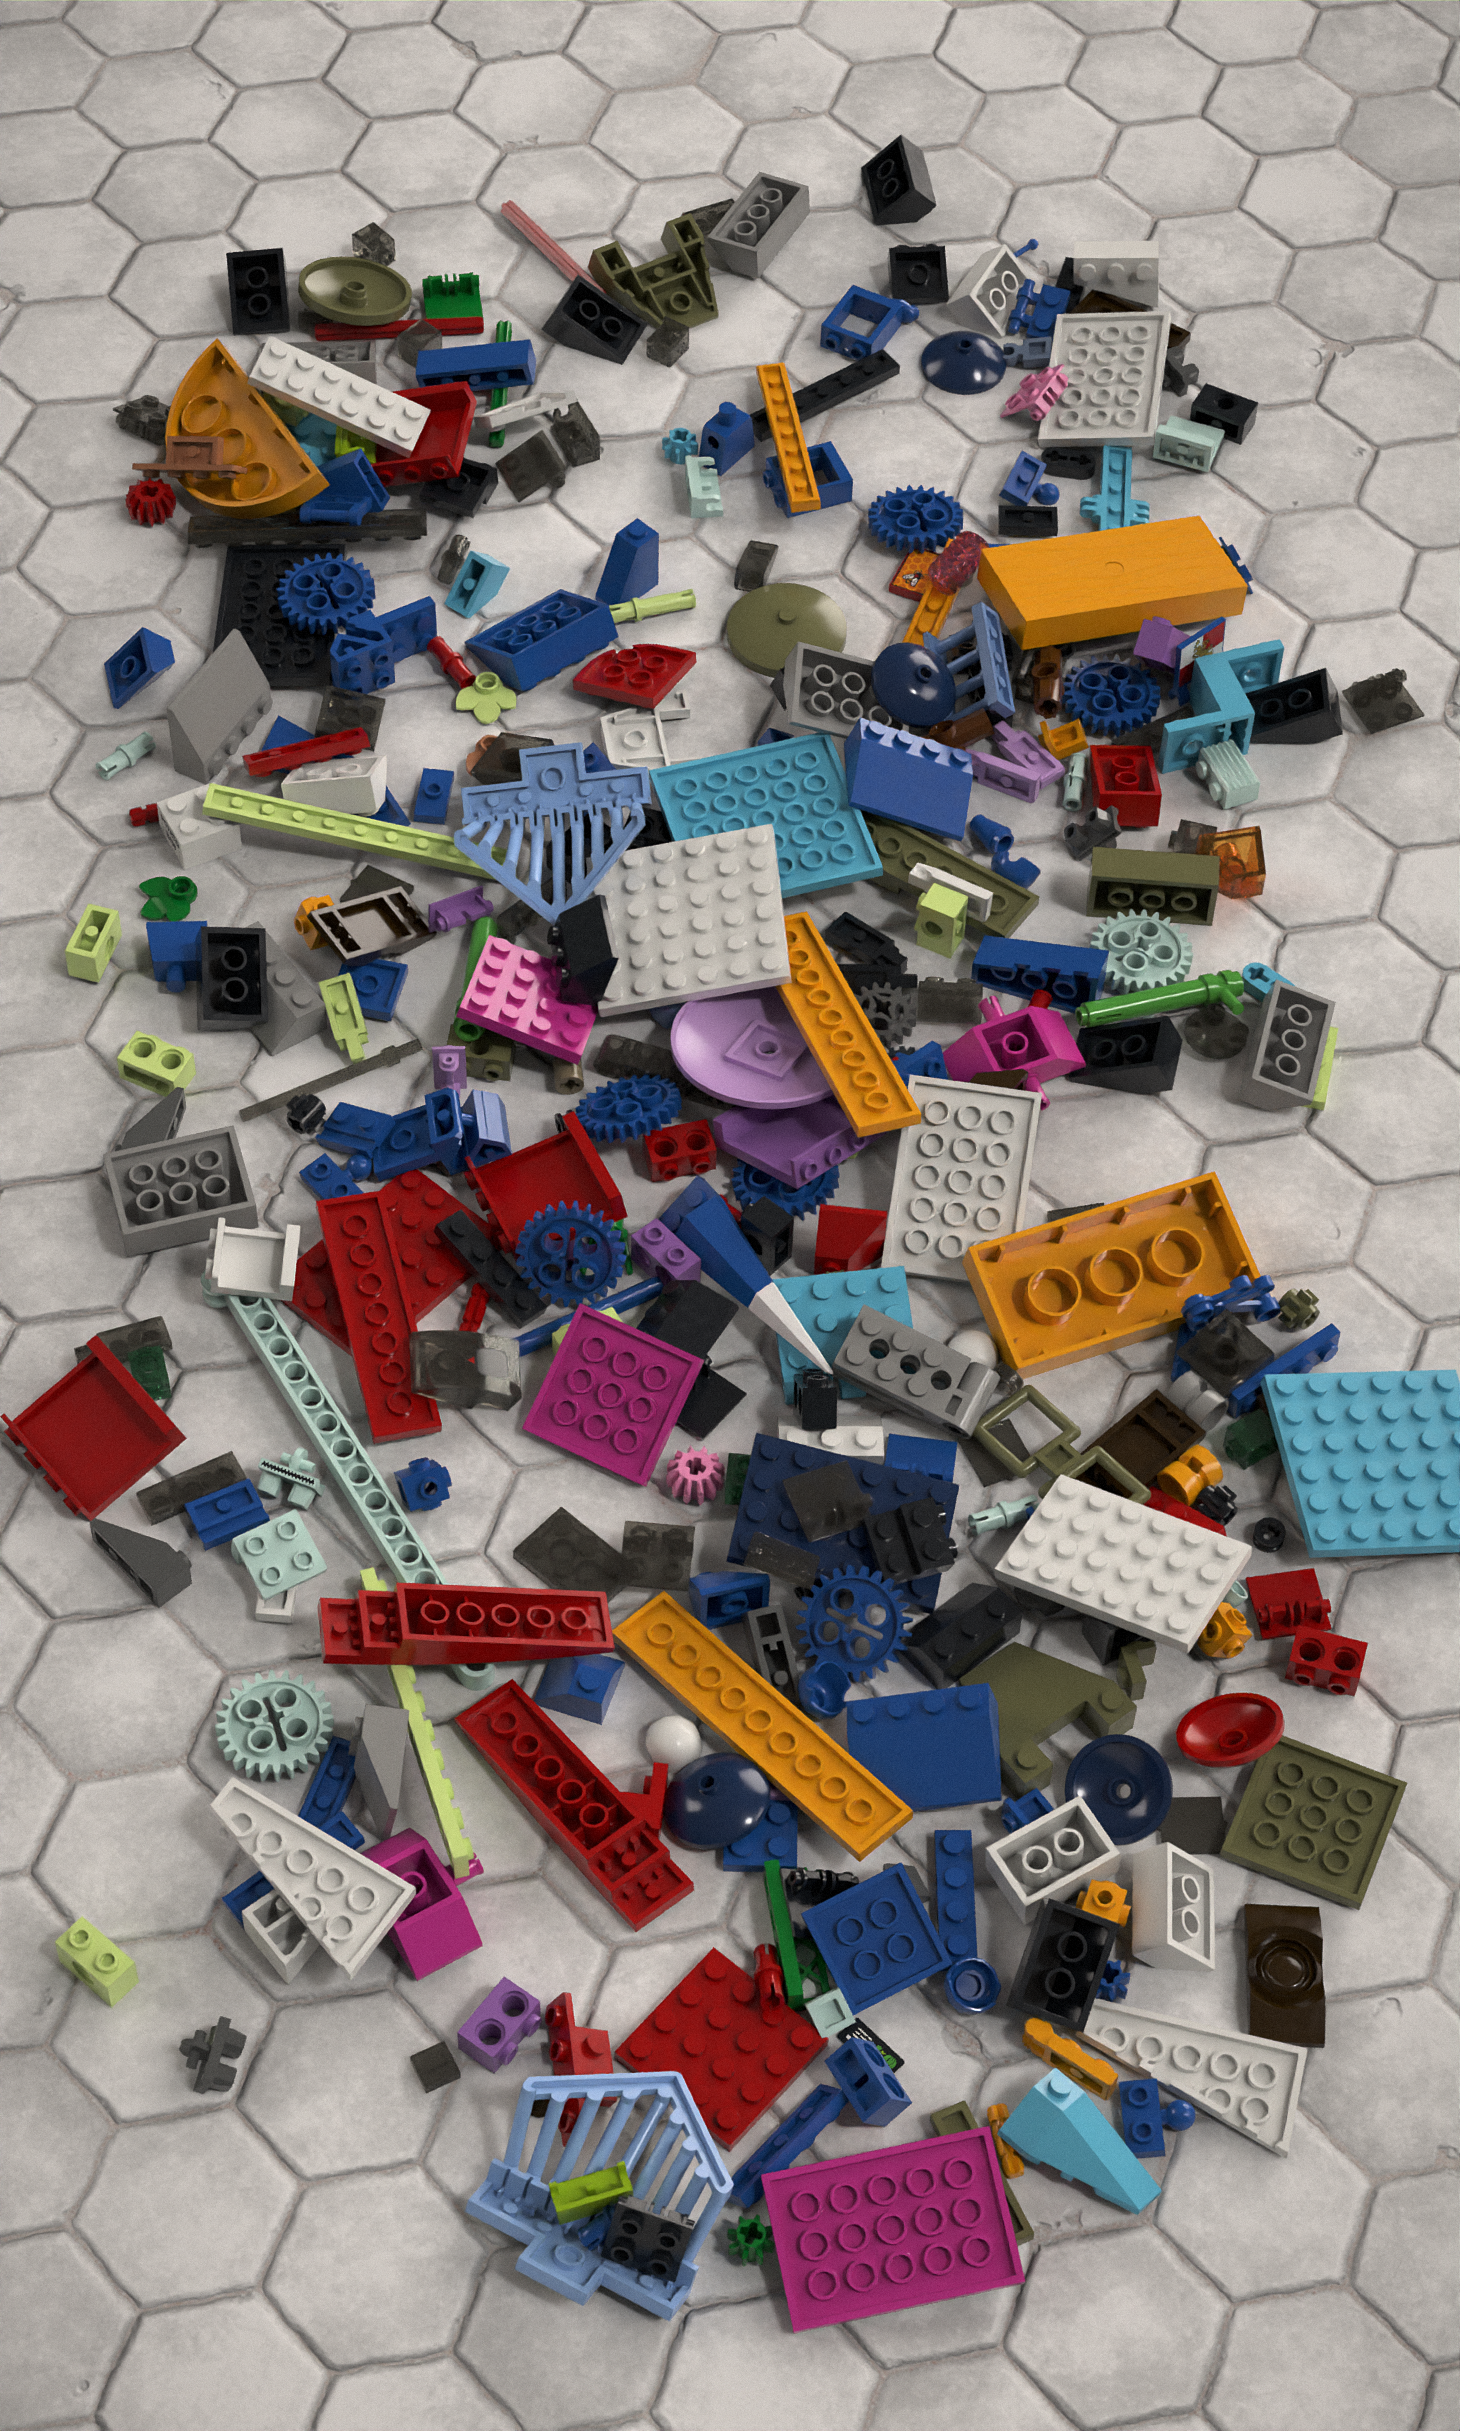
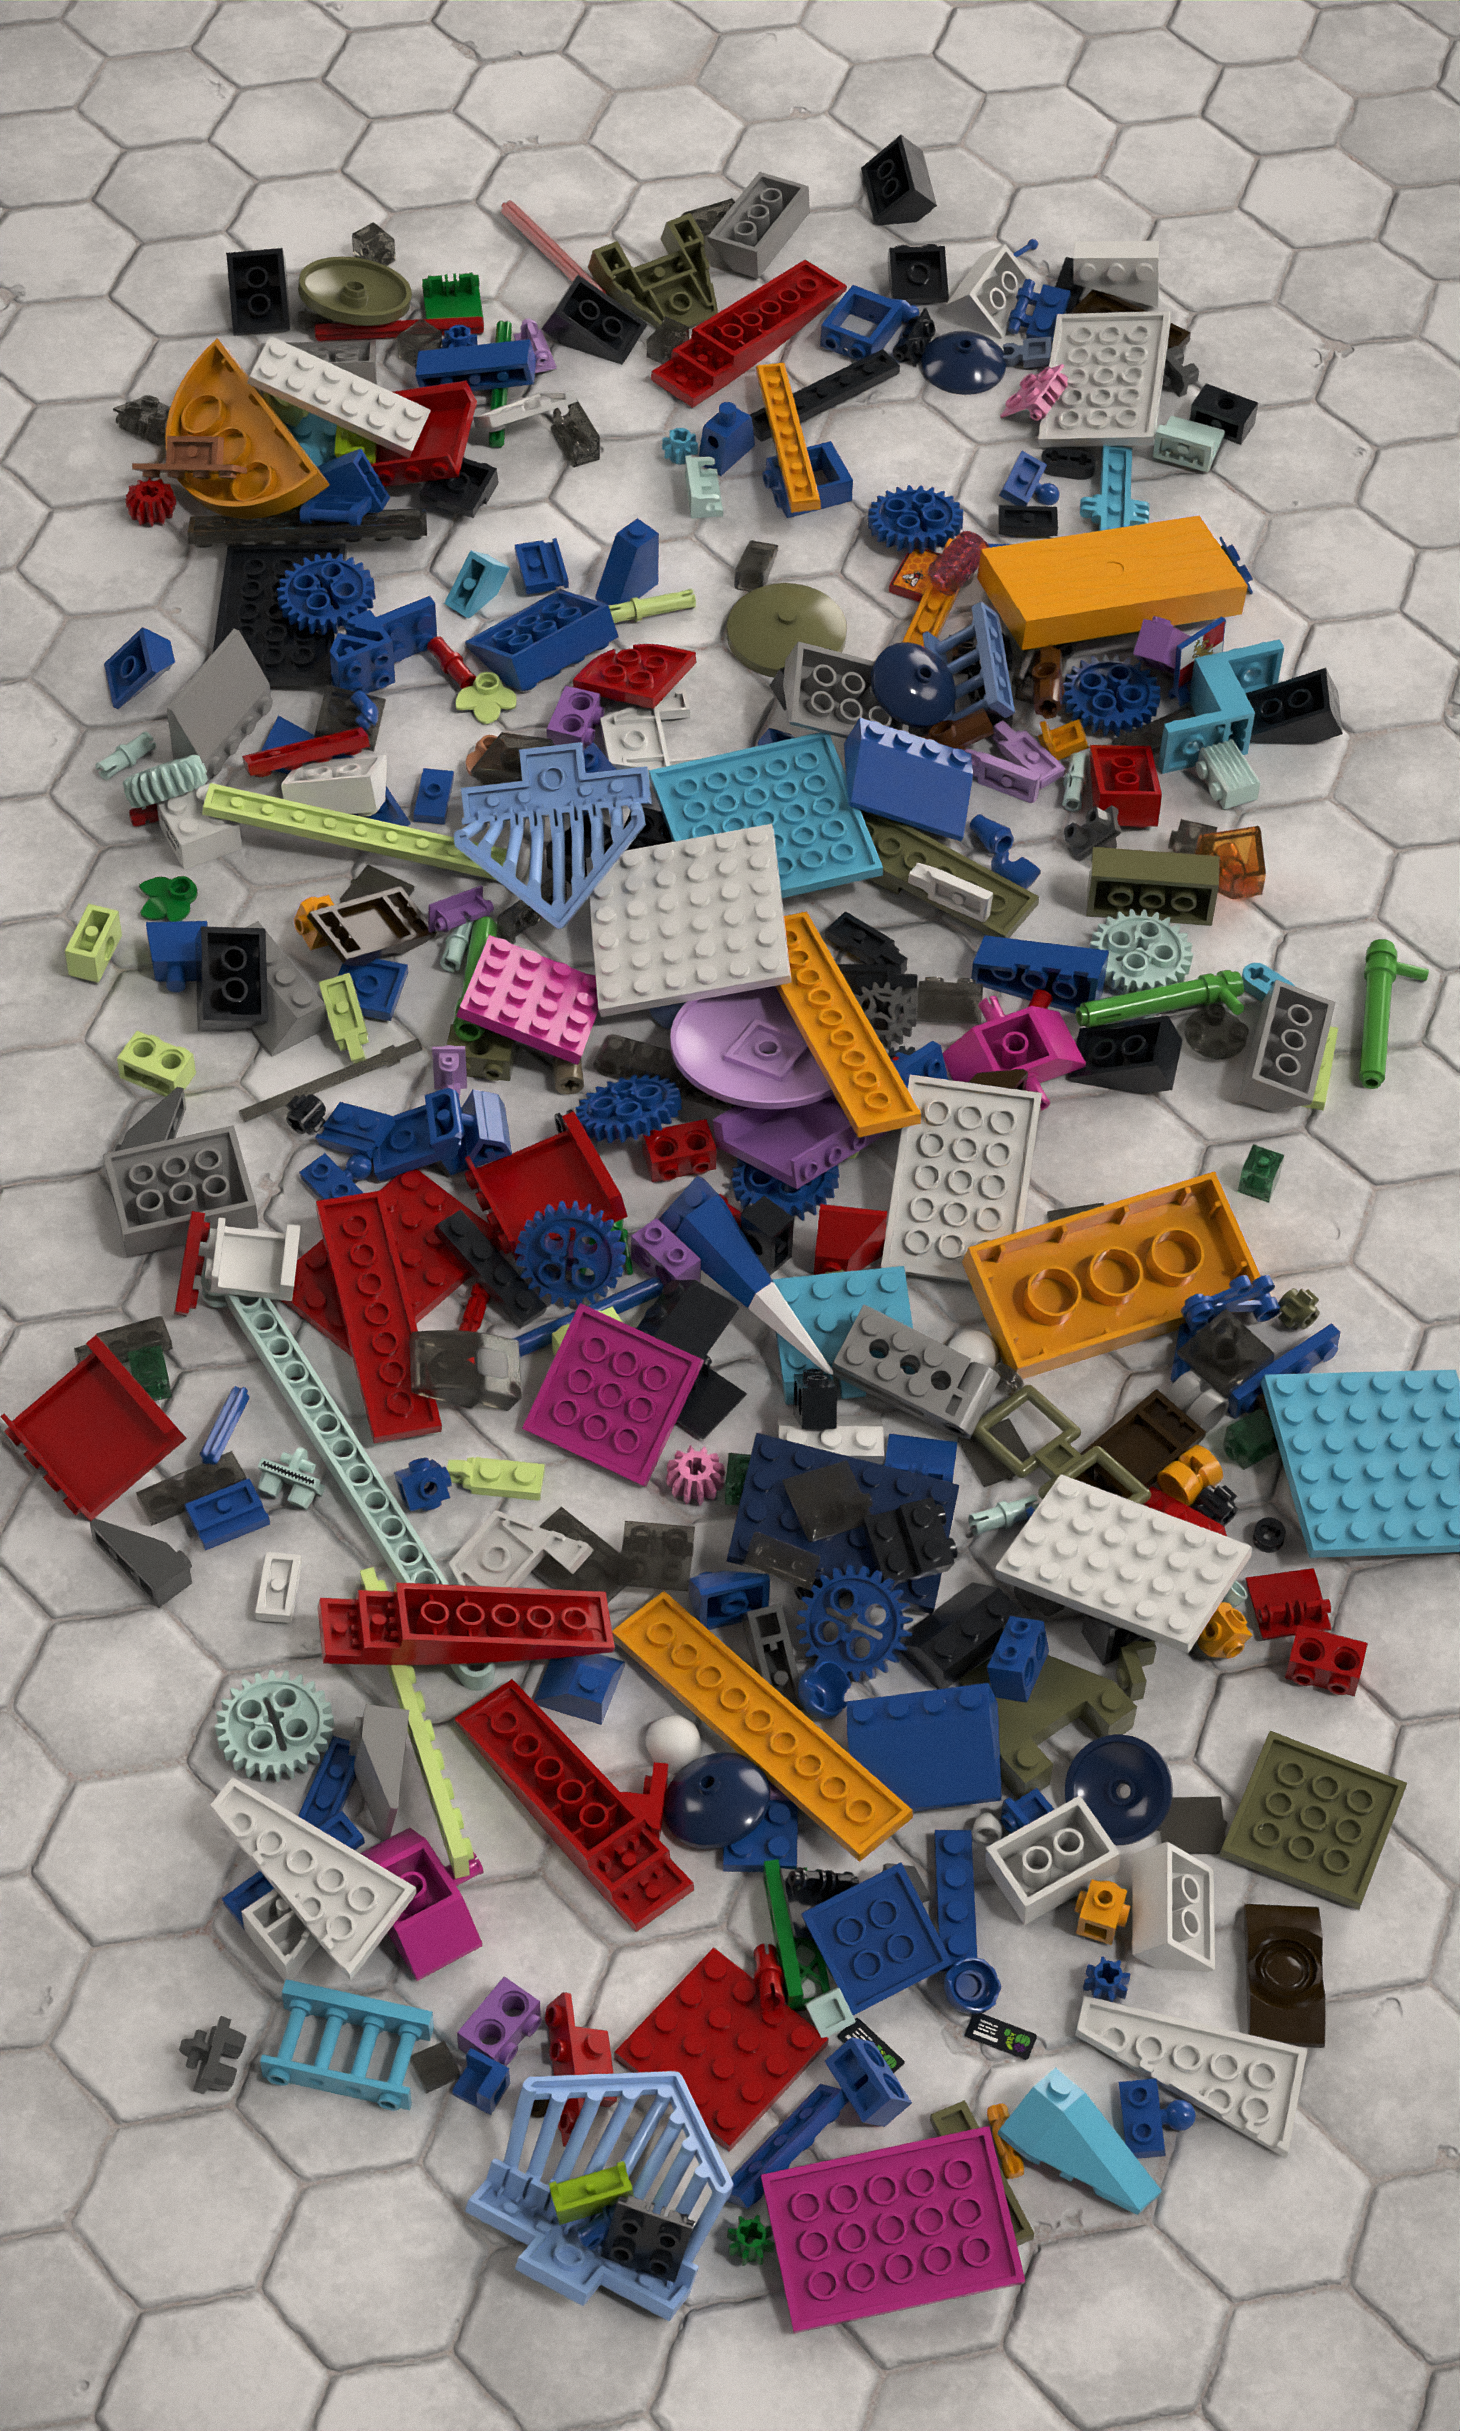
yellowish green brick [55,1916,139,2008] -> none
light aqua bracket [231,1509,327,1600] -> none
clear smoke axle [437,535,470,585] -> none
clear smoke hinge [495,430,567,503] -> none
black slope [547,894,619,1006] -> none
yellowish green brick [914,883,968,959] -> none
black slope [1006,1898,1120,2033] -> none
light orange hinge [1022,2017,1118,2101] -> none
red dish [1176,1693,1285,1768] -> none
clear smoke hinge [1341,668,1424,734] -> none
none -> light aqua gear [123,755,208,808]
none -> red plate [174,1211,210,1316]
none -> axle [199,1386,250,1465]
none -> medium azure fence [260,1979,434,2111]
none -> blue arm [350,690,379,730]
none -> light aqua axle [440,916,474,972]
none -> blue gear [442,325,477,349]
none -> yellowish green hinge [447,1457,545,1501]
none -> white wing [449,1510,594,1588]
none -> blue panel [453,2048,510,2115]
none -> lavender hinge [514,319,557,373]
none -> blue plate [515,538,569,595]
none -> medium lavender brick [547,686,604,750]
none -> red slope [651,259,847,408]
none -> black hinge [893,308,936,367]
none -> black sticker [965,2013,1037,2060]
none -> white hinge [972,1813,1003,1846]
none -> blue brick [987,1616,1049,1703]
none -> clear green brick [1238,1144,1284,1203]
none -> bright green cylinder [1359,939,1429,1089]

